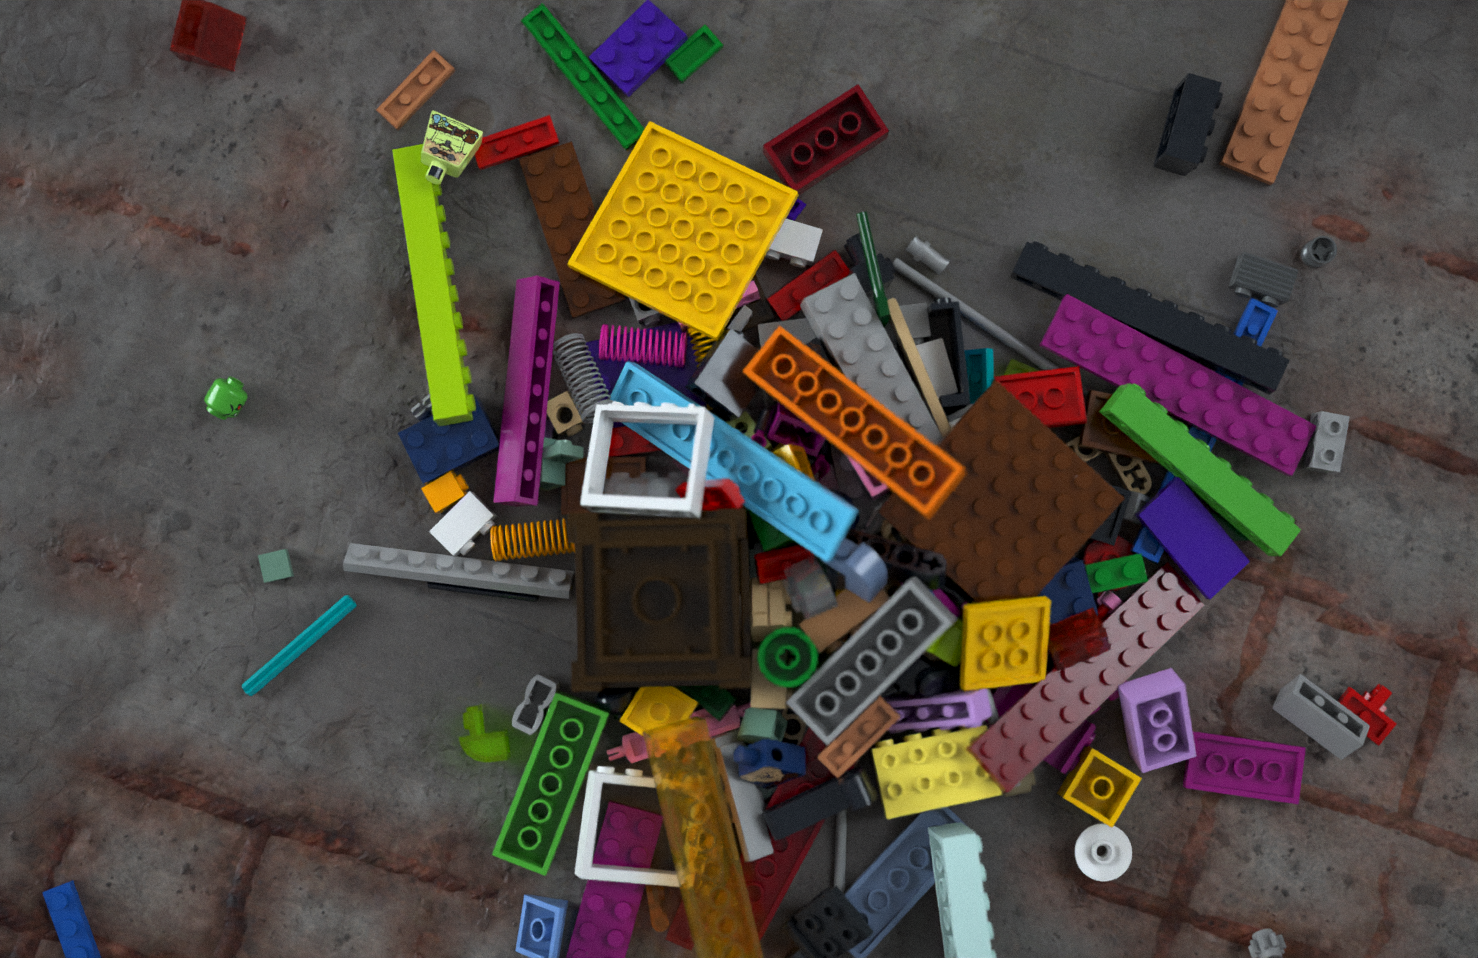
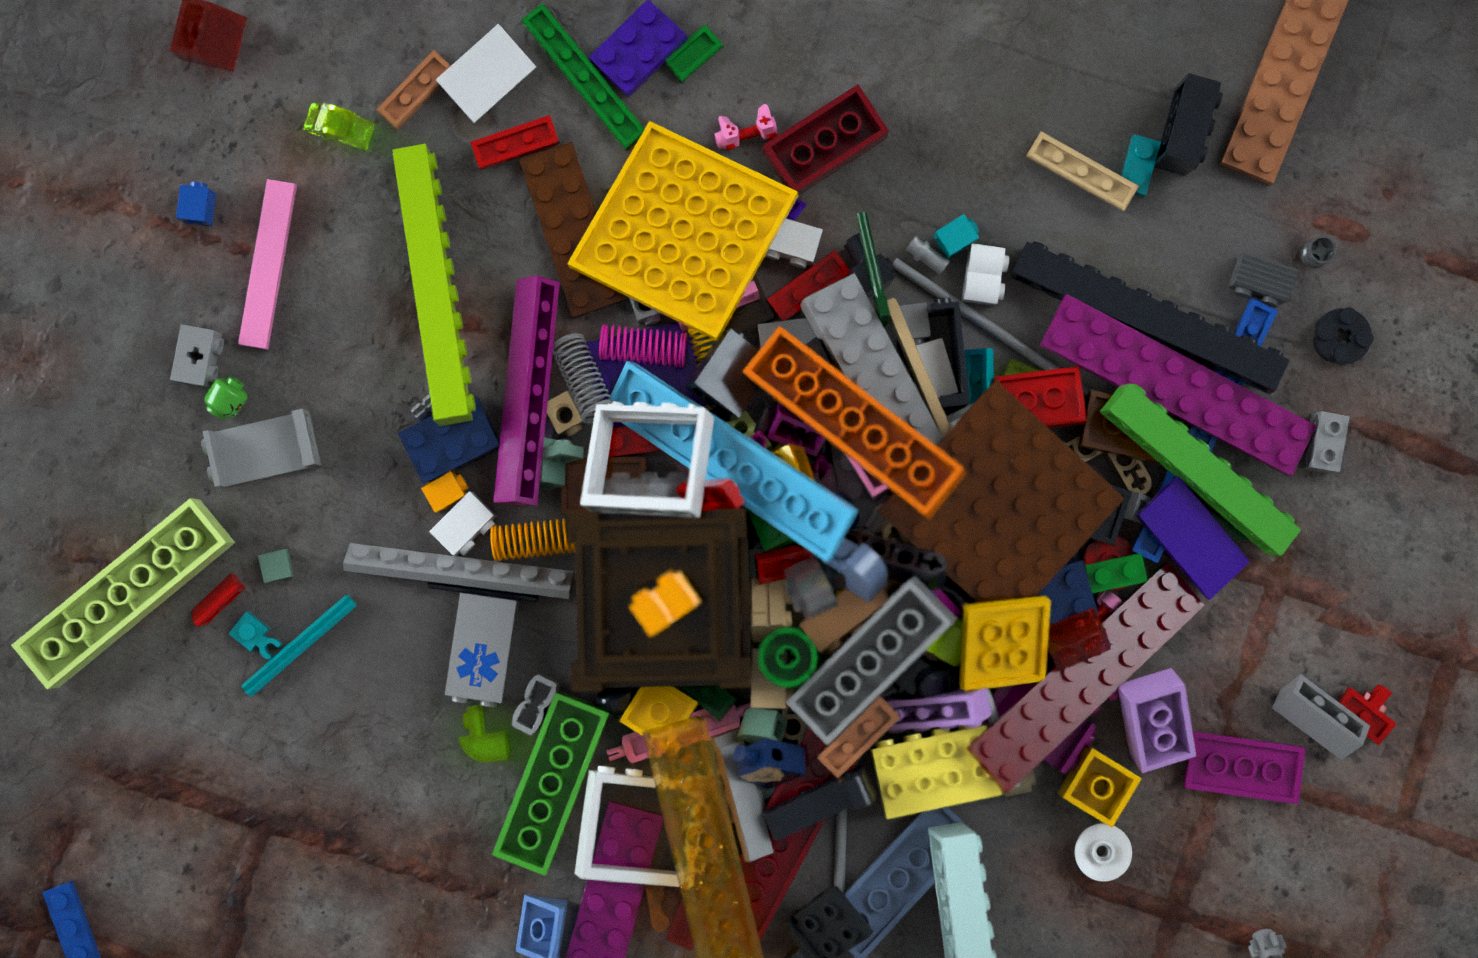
torso [421,110,483,184] -> none
light grey tile [727,305,753,332] -> none
none -> yellowish green brick [11,498,235,690]
none -> light grey brick [170,324,224,388]
none -> blue brick [176,181,216,226]
none -> red slope [191,573,246,627]
none -> light grey panel [201,408,321,488]
none -> teal plate [229,611,283,660]
none -> bright pink tile [238,179,297,350]
none -> clear neon green brick [303,103,375,150]
none -> white tile [436,24,536,123]
none -> light grey panel [445,593,520,707]
none -> light orange brick [630,571,702,637]
none -> bright pink piece [714,104,778,150]
none -> teal brick [933,214,979,259]
none -> white brick [962,243,1009,306]
none -> tan tile [1026,131,1139,212]
none -> teal plate [1121,134,1161,197]
none -> black plate [1313,307,1374,364]

